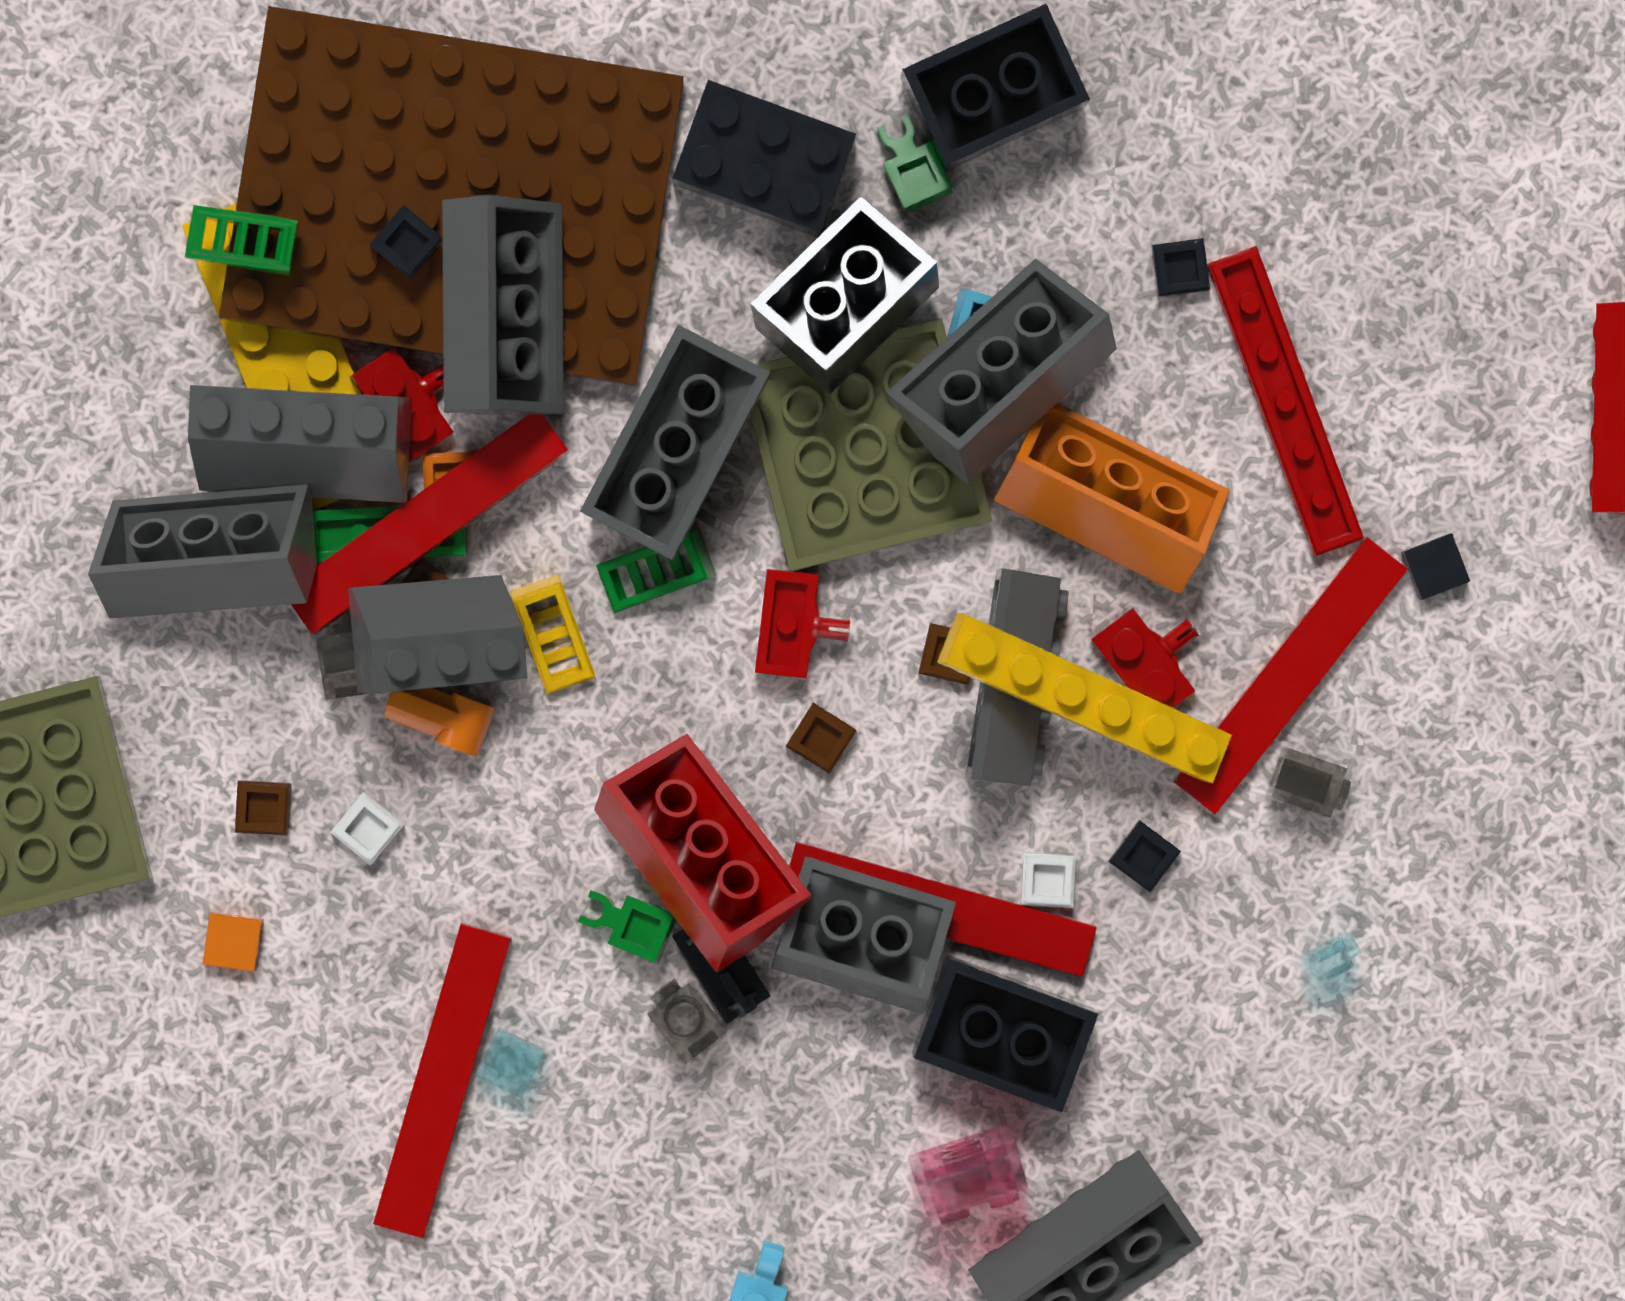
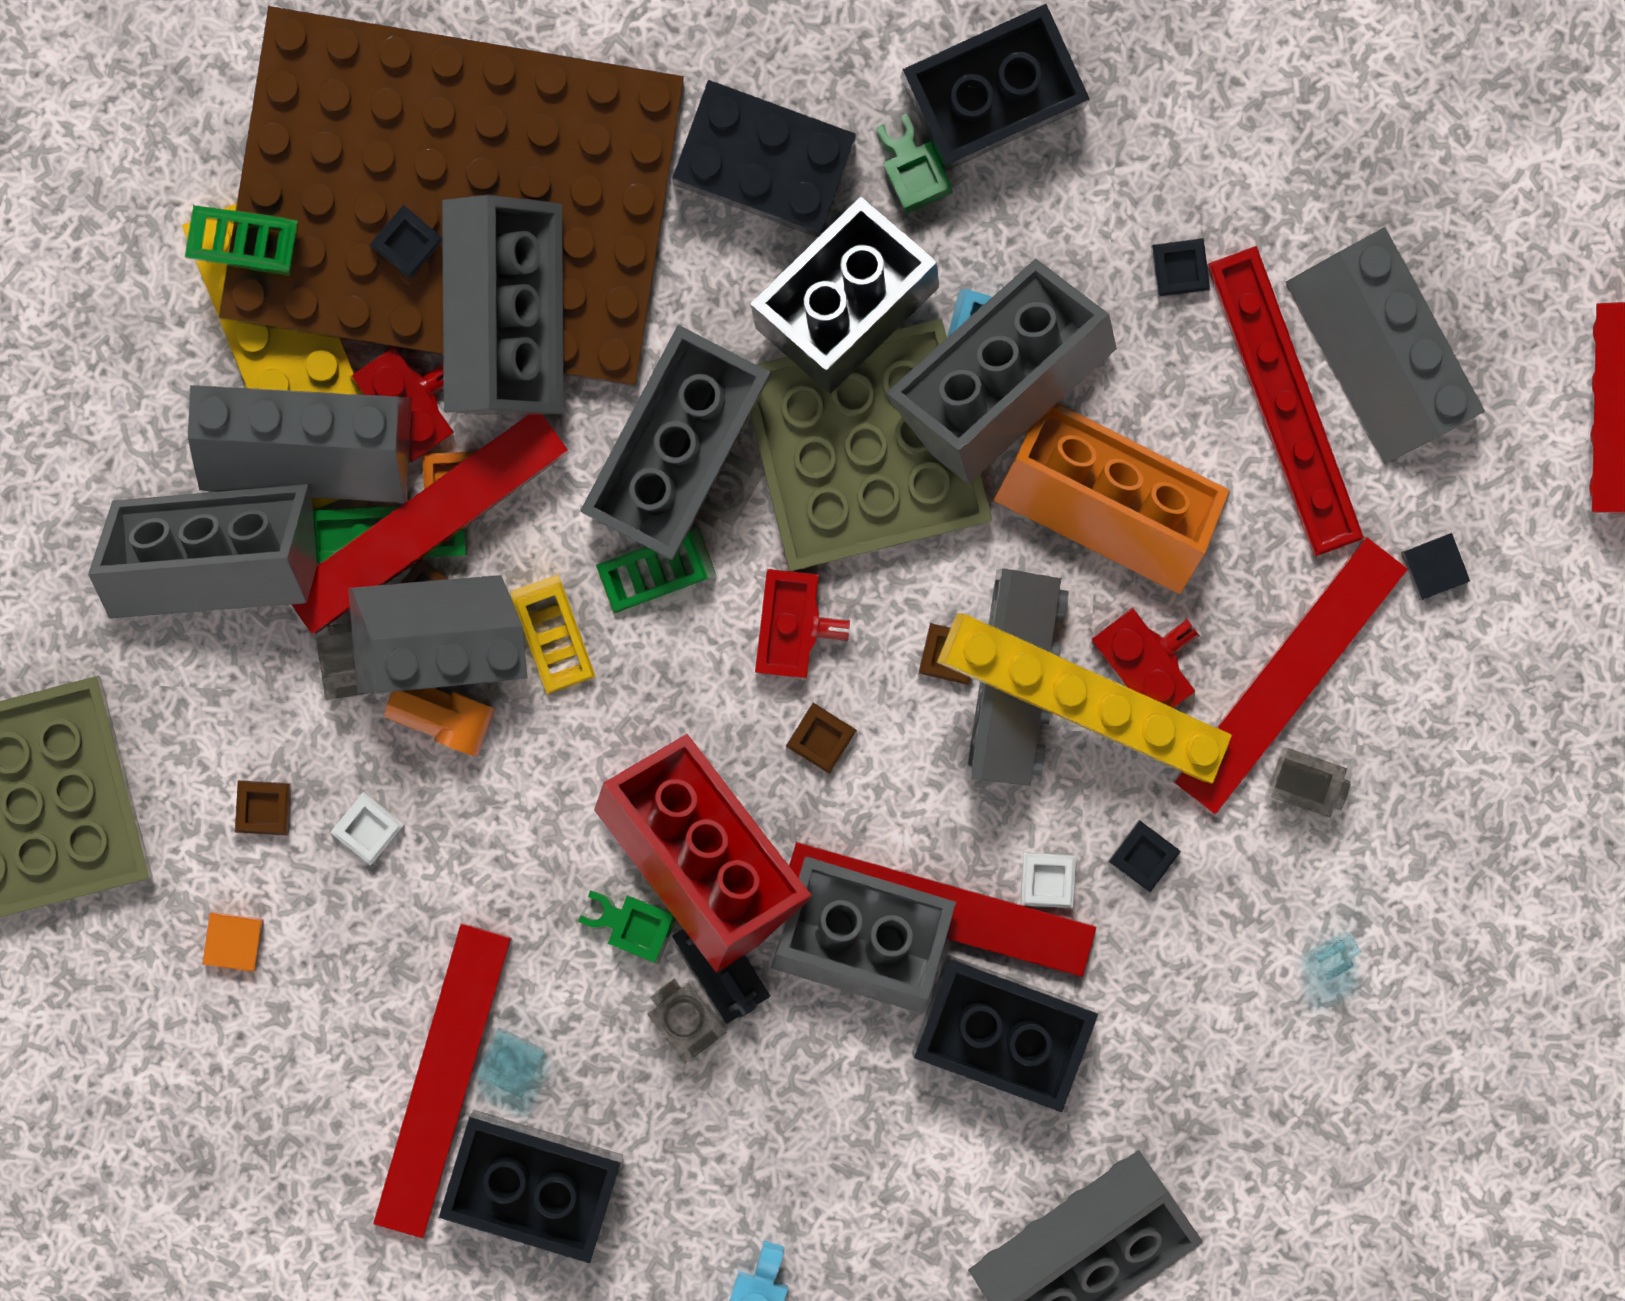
clear pink slope [908,1123,1029,1225] -> none
none -> black brick [438,1110,623,1264]
none -> dark grey slope [1286,227,1486,464]

